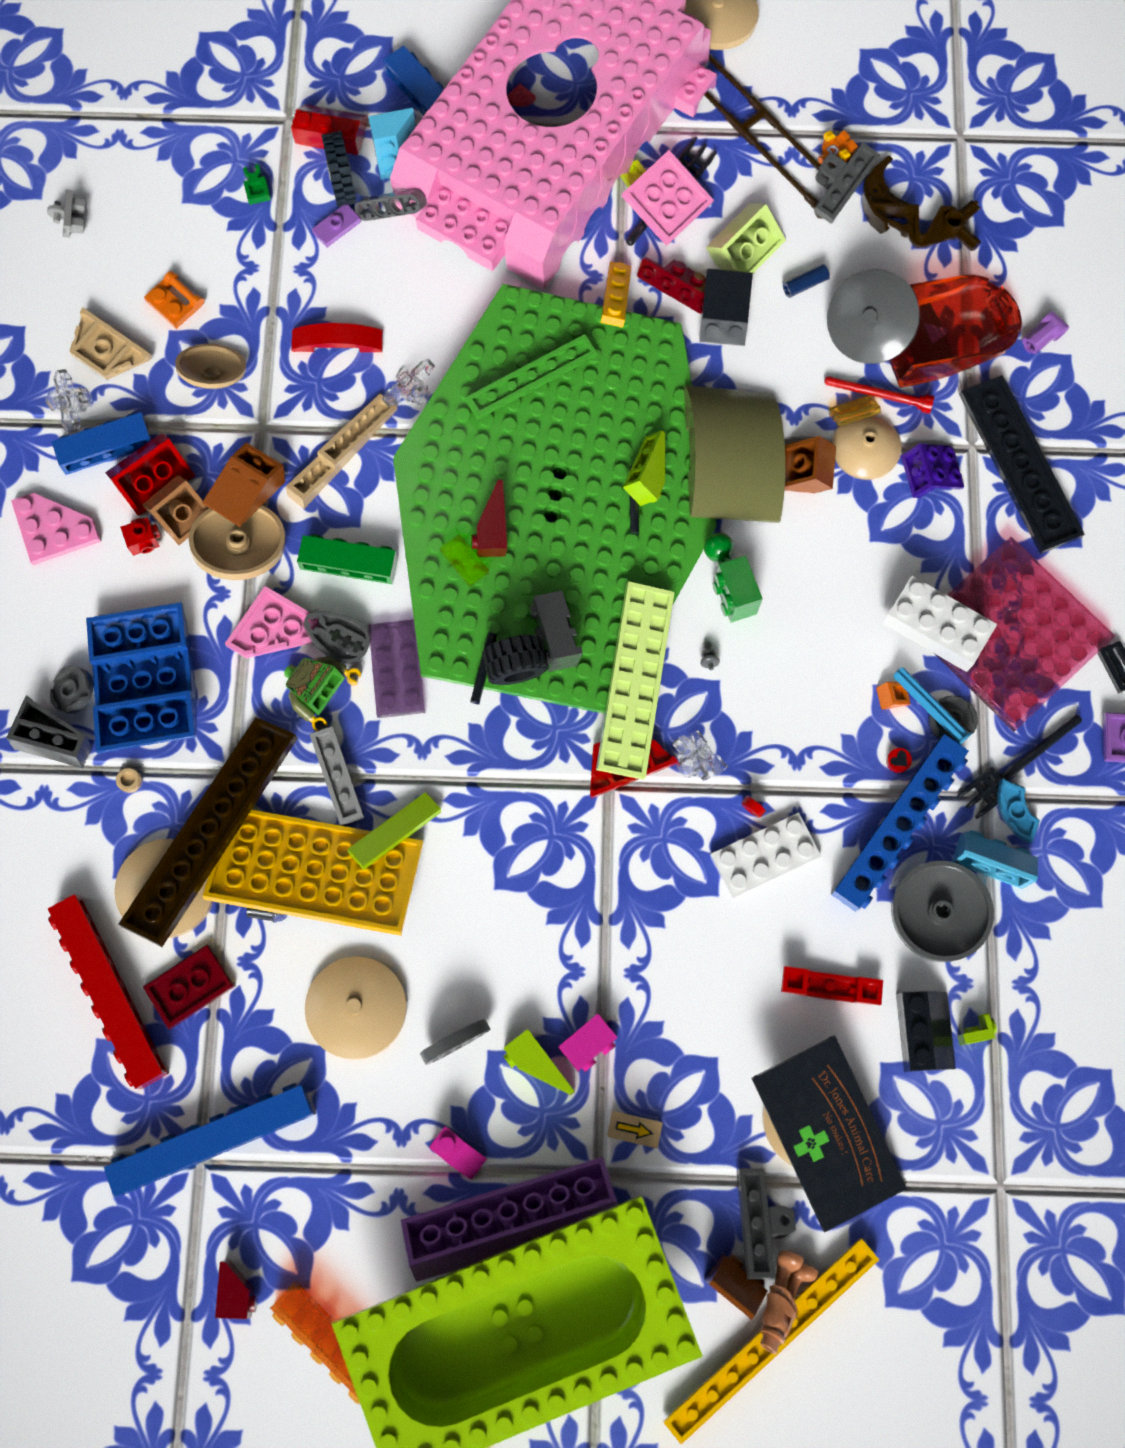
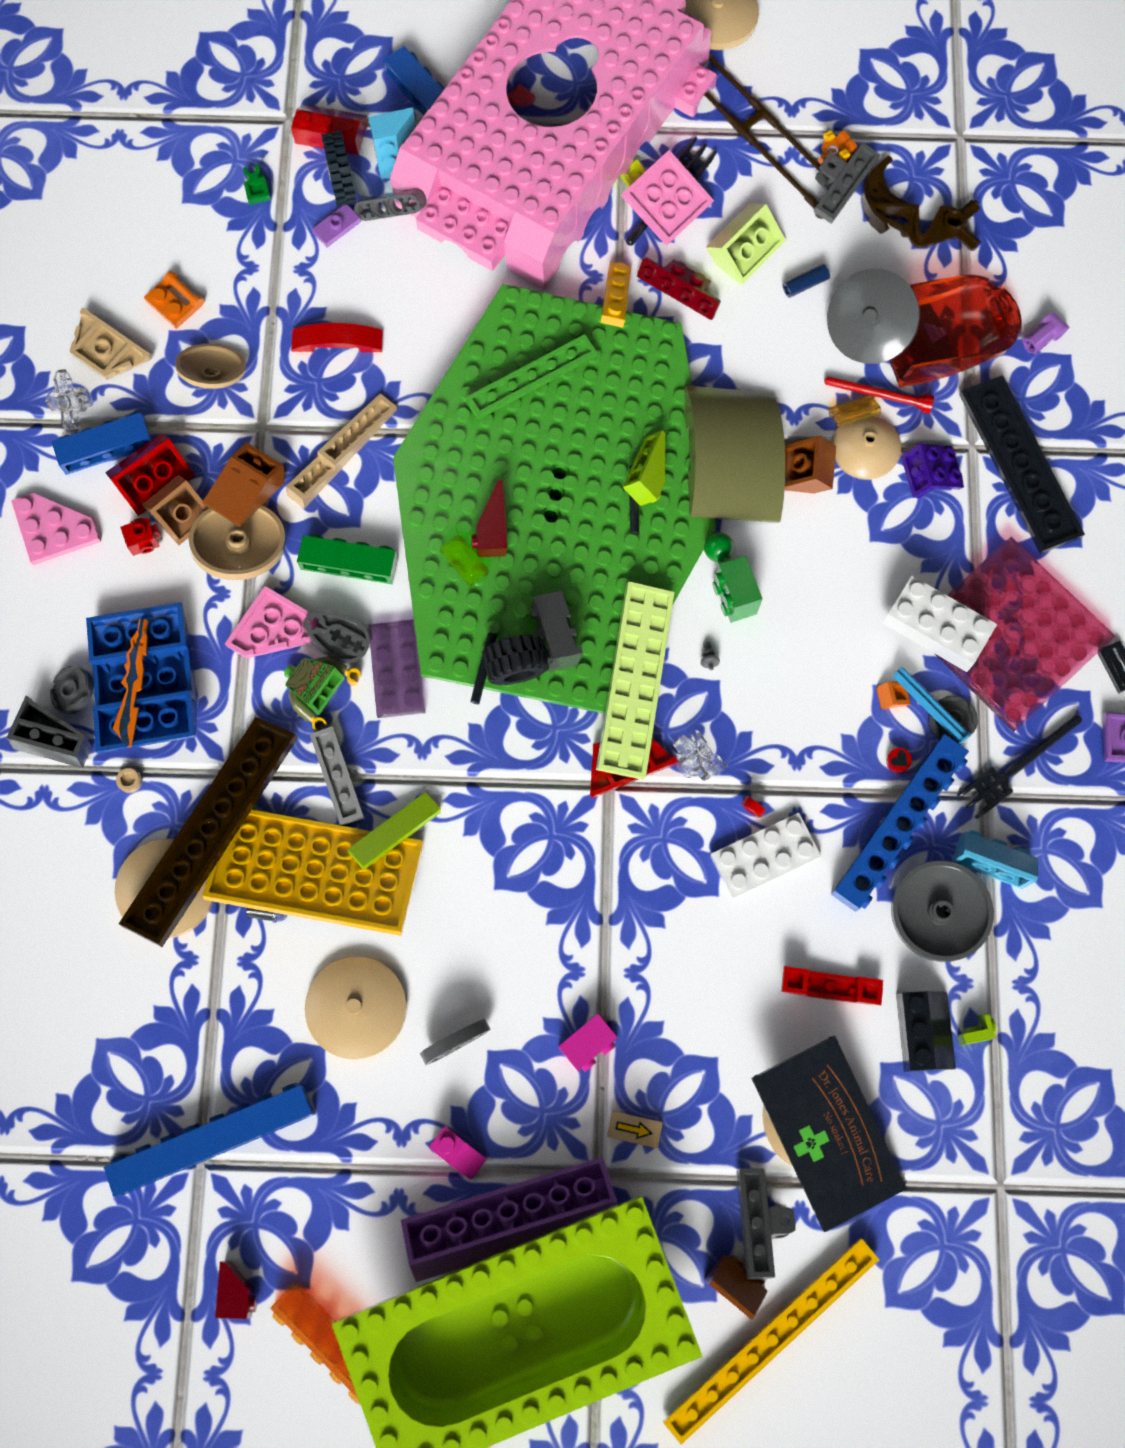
light grey hips [47,190,85,238] -> none
red brick [47,894,169,1090] -> none
dark red tile [143,944,235,1030] -> none
clear plant [382,359,435,406] -> none
lime slope [503,1029,575,1096] -> none
black slope [699,268,753,346] -> none
nougat piece [760,1250,818,1354] -> none
dark azure tile [997,779,1040,843] -> none
none -> orange sword [113,619,149,747]

